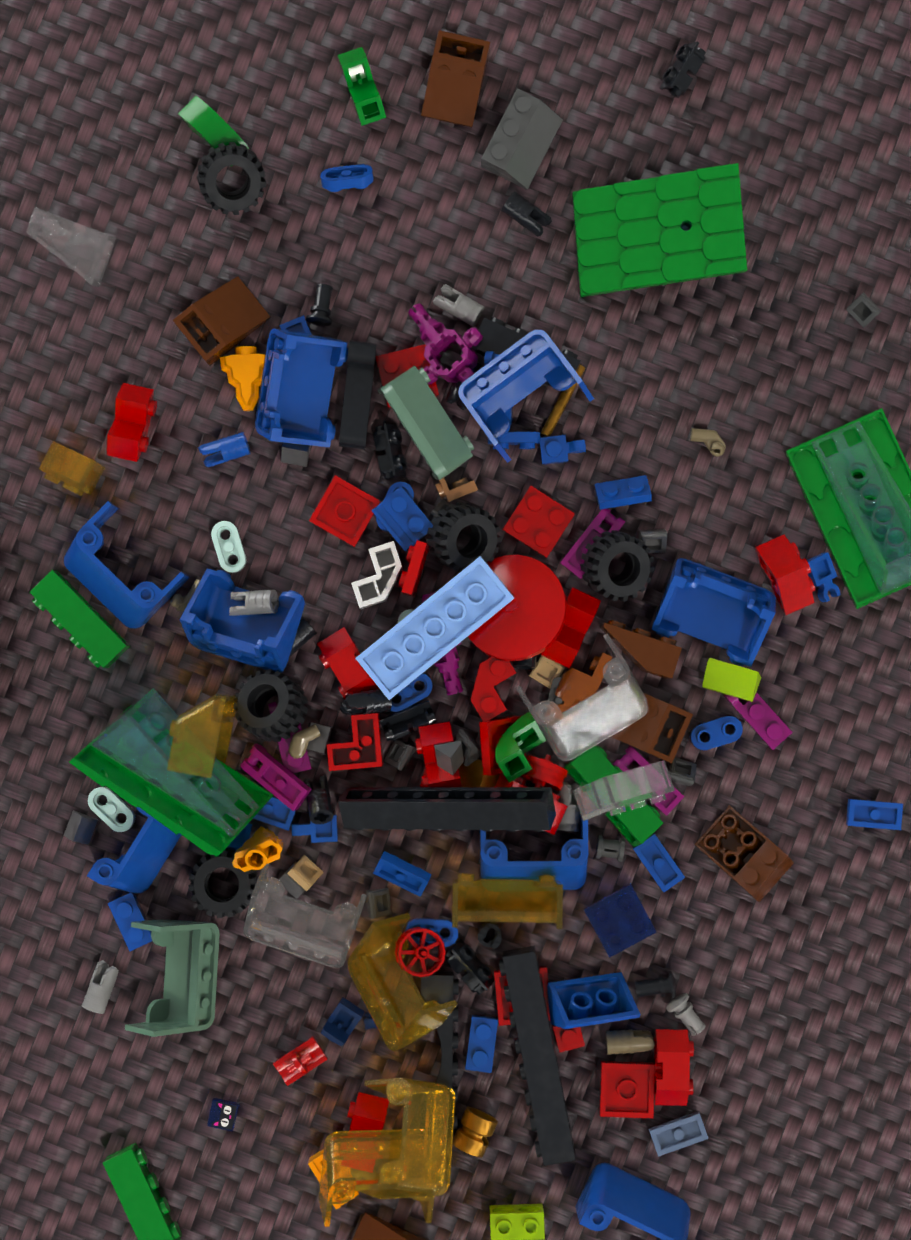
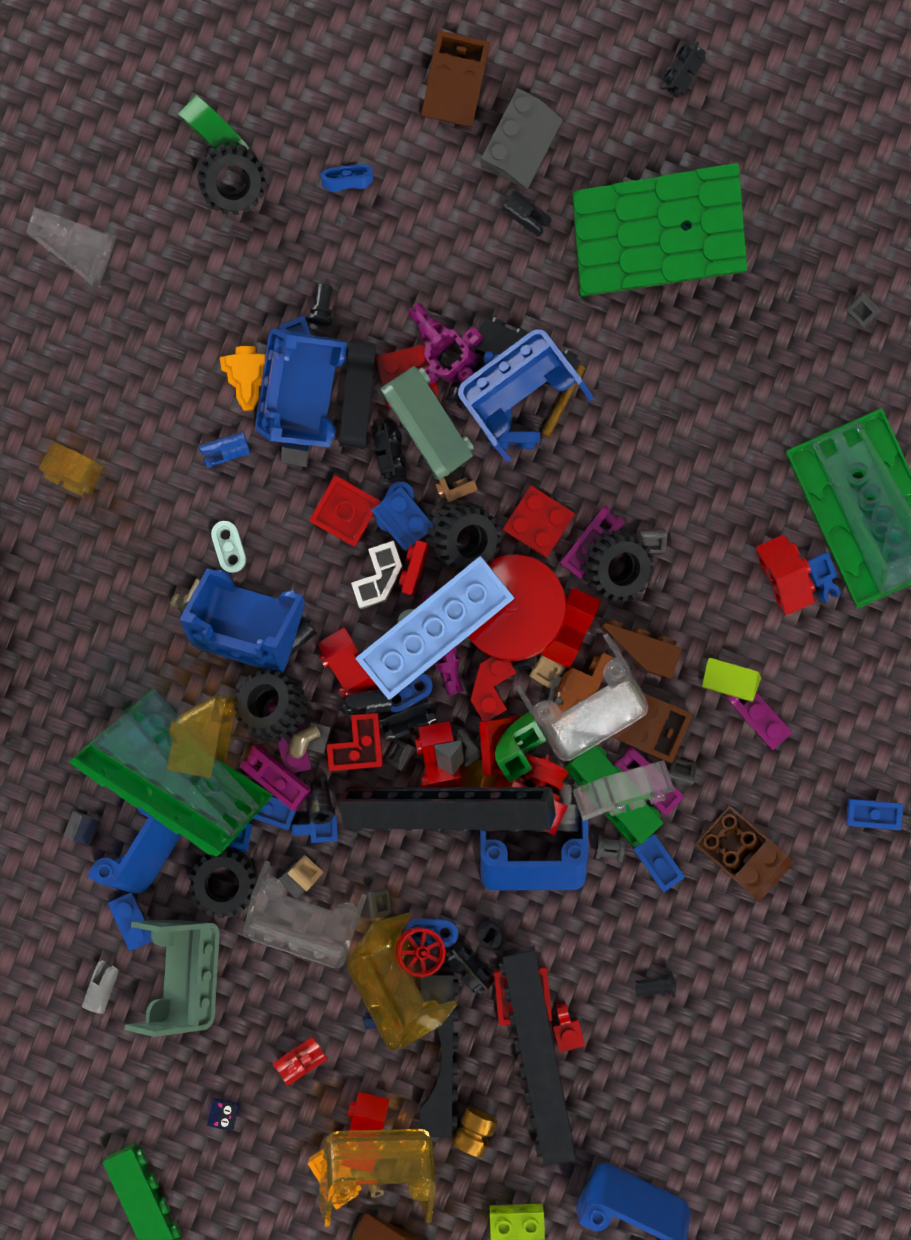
green brick [30,570,130,668] -> none
blue windscreen [64,501,190,629] -> none
light aqua plate [88,787,135,832] -> none
red brick [107,383,157,462] -> none
reddish brown slope [173,276,271,366] -> none
light grey hinge [229,590,279,616] -> none
light orange rock [232,826,283,872] -> none
dark blue bracket [321,997,365,1047] -> none
green brick [338,47,386,126] -> none
clear yellow windscreen [355,1078,455,1199] -> none
blue plate [373,851,432,897] -> none
light grey hinge [432,284,484,327] -> none
clear yellow windscreen [452,874,563,929] -> none
blue plate [465,1015,498,1073] -> none
blue plate [540,435,586,465] -> none
blue slope [547,972,641,1029] -> none
clear blue plate [584,884,657,958] -> none
blue plate [595,475,652,510] -> none
red plate [599,1061,655,1119] -> none
dark tan hinge [605,1029,656,1055] -> none
sand blue plate [649,1111,709,1157] -> none
blue windscreen [651,558,776,667] -> none
red brick [654,1029,694,1106] -> none
light grey pin [666,993,706,1036] -> none
dark tan arm [690,428,726,457] -> none
blue plate [690,716,743,750] -> none

